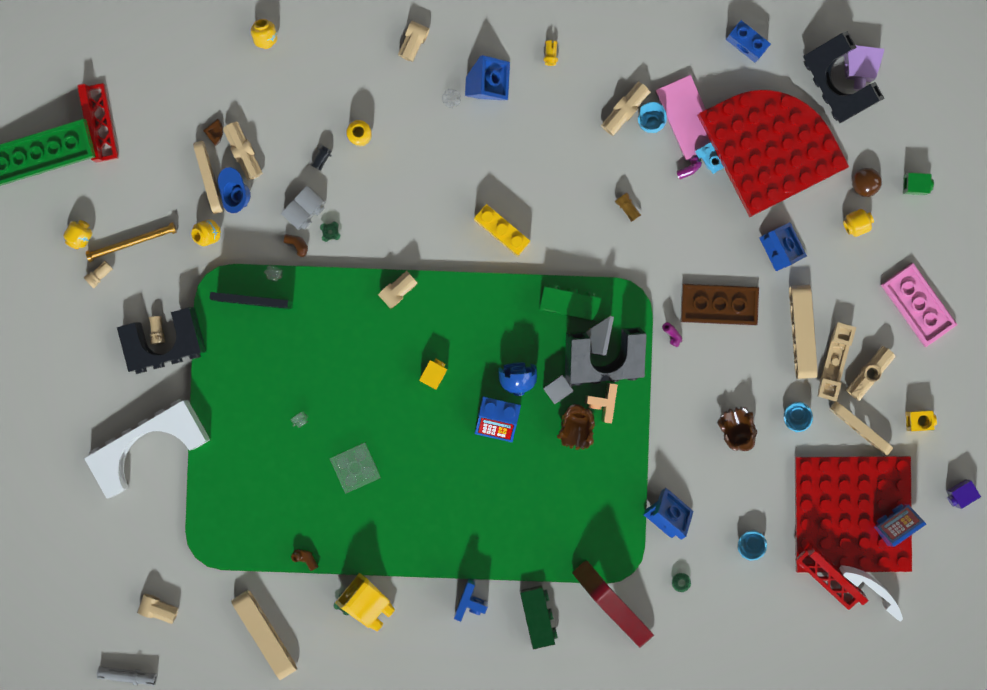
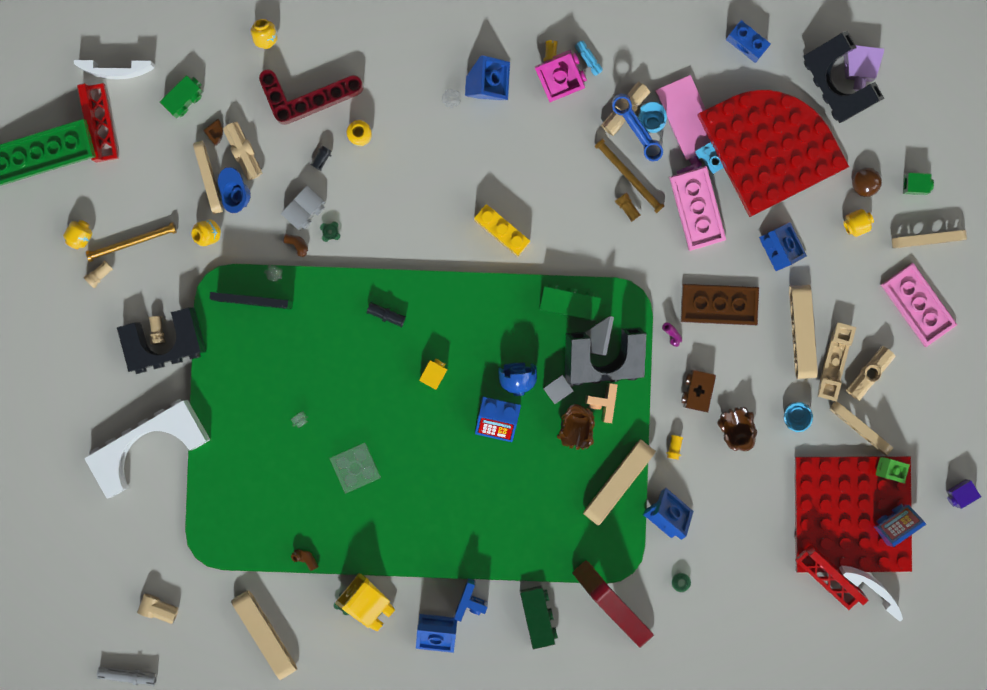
tan piece [378,271,418,309] -> none
tan piece [398,21,430,62] -> none
medium azure hair [738,530,767,561] -> none
yellow brick [905,410,937,431] -> none
none -> white slope [74,60,155,79]
none -> green brick [160,75,203,119]
none -> dark red beam [259,69,364,125]
none -> black pin [366,302,406,328]
none -> blue bracket [416,614,457,653]
none -> dark pink plate [535,49,587,102]
none -> medium azure axle [575,40,603,76]
none -> tan beam [583,439,656,526]
none -> pearl gold bar [594,139,665,214]
none -> blue piece [612,93,663,161]
none -> yellow pin [666,435,683,460]
none -> bright pink tile [669,166,726,251]
none -> reddish brown brick [681,370,716,413]
none -> bright green slope [876,457,909,483]
none -> tan beam [891,230,967,248]

